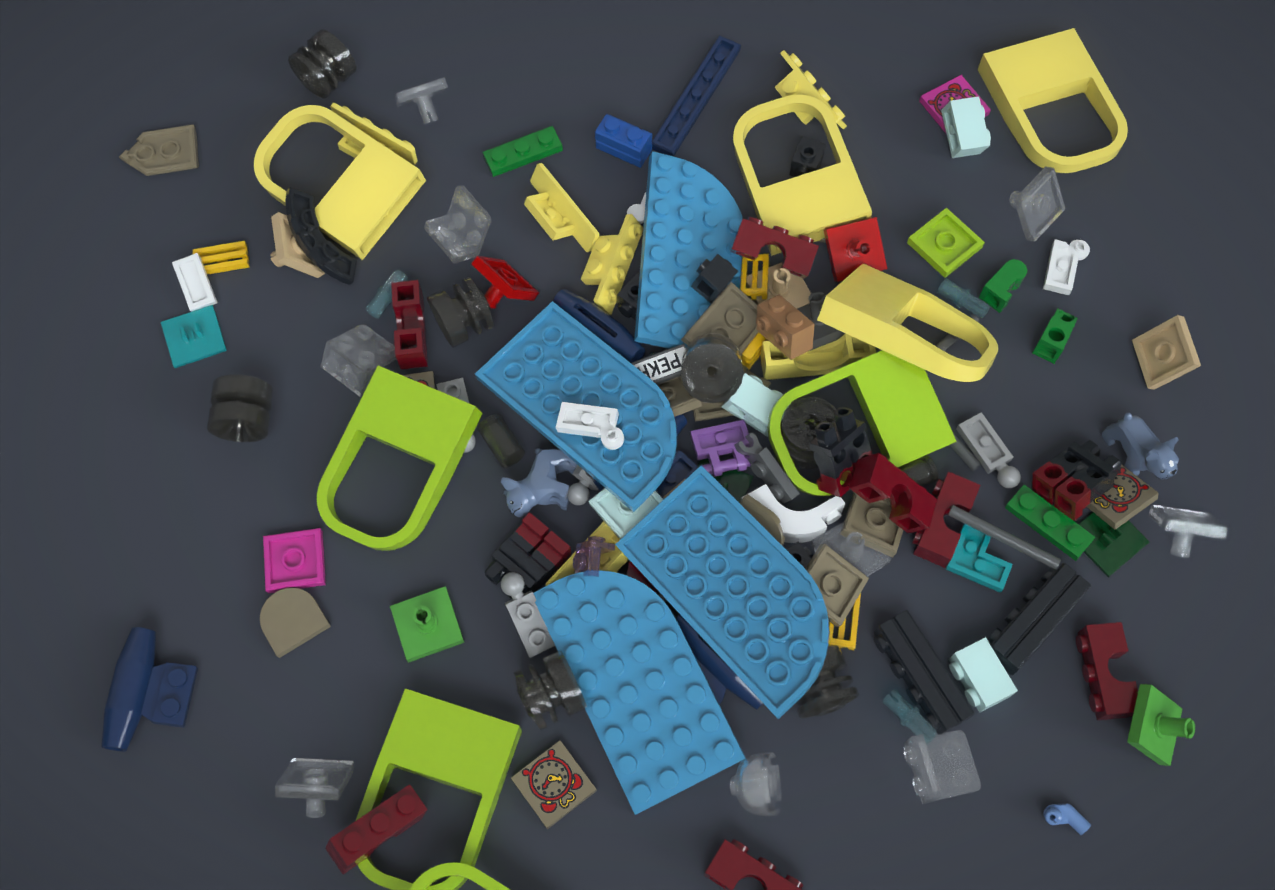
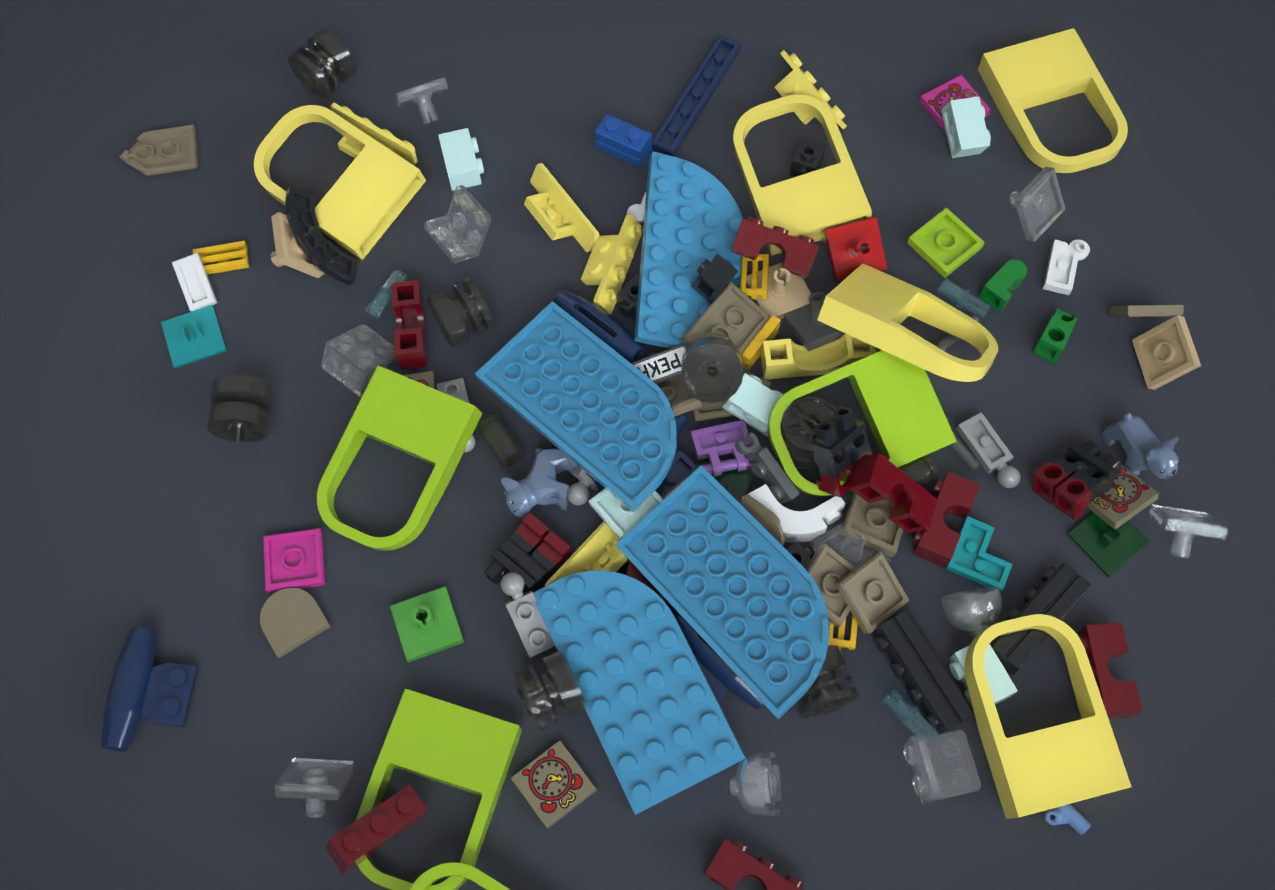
red tile [471,256,539,309] -> none
green plate [483,126,563,177] -> none
white hinge [556,402,624,450] -> none
bracket [573,536,615,577] -> none
medium nougat brick [756,294,814,360] -> none
dark grey bar [948,505,1061,570] -> none
green plate [1005,485,1095,561] -> none
bright green tile [1127,684,1195,766] -> none
none -> light aqua brick [438,128,484,191]
none -> dark tan tile [835,551,910,634]
none -> clear cylinder [941,587,1003,636]
none -> light yellow window [964,614,1131,819]
none -> dark tan tile [1109,305,1184,317]

